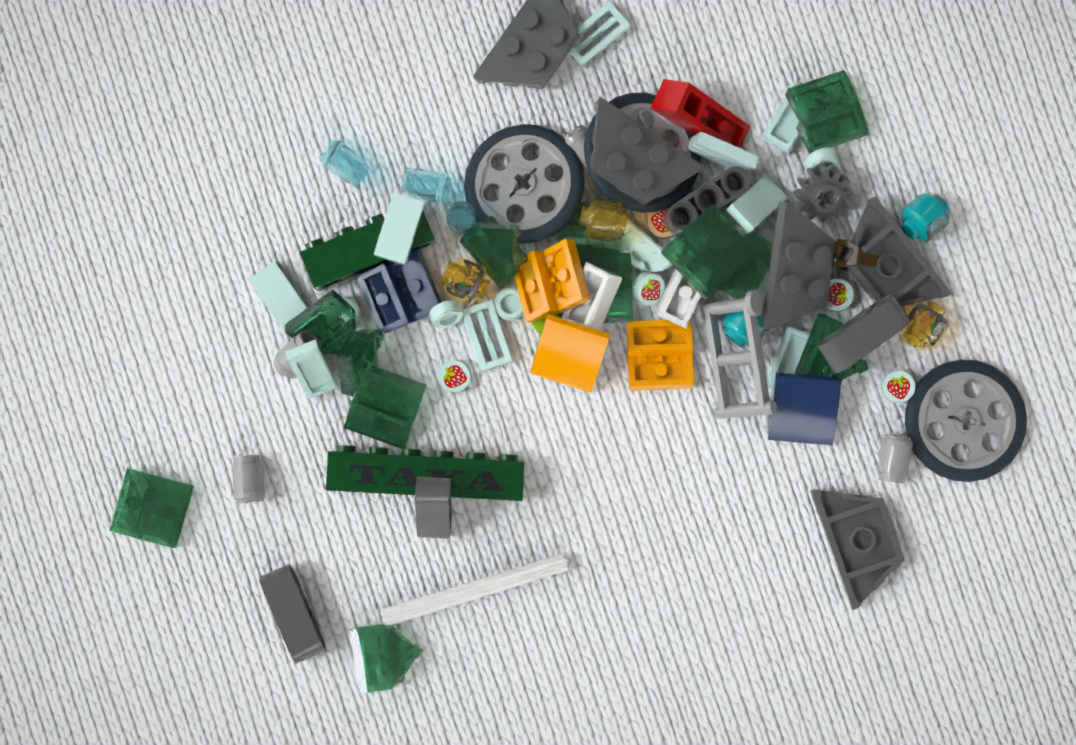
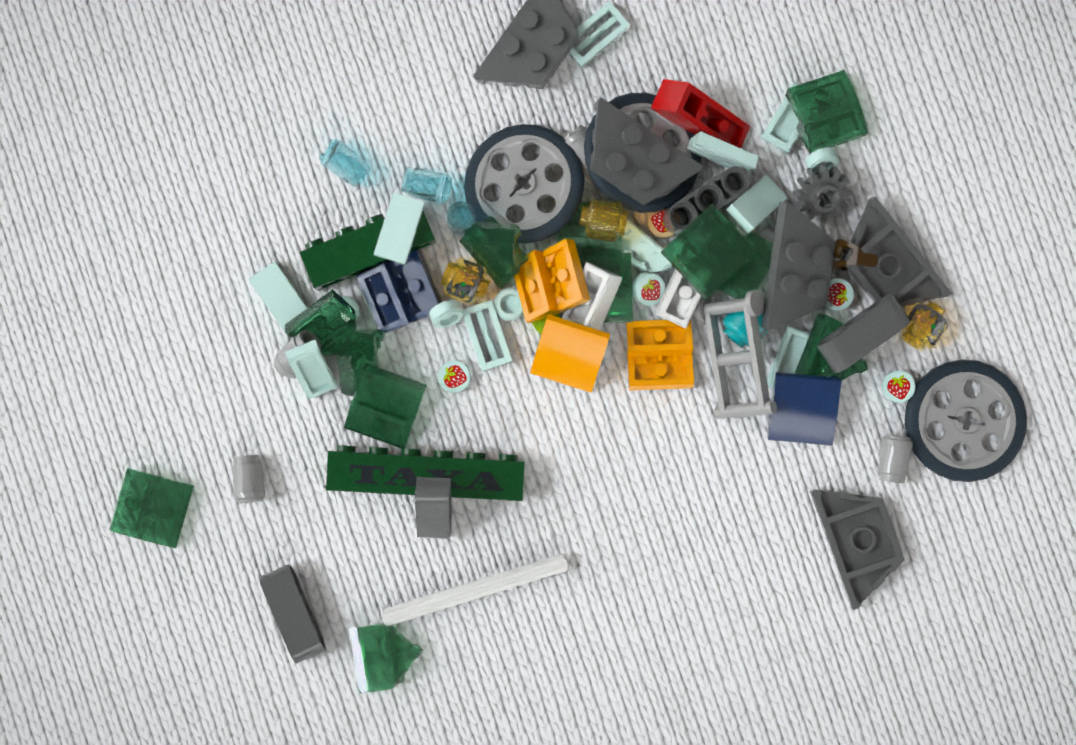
teal head [901,193,950,242] -> none

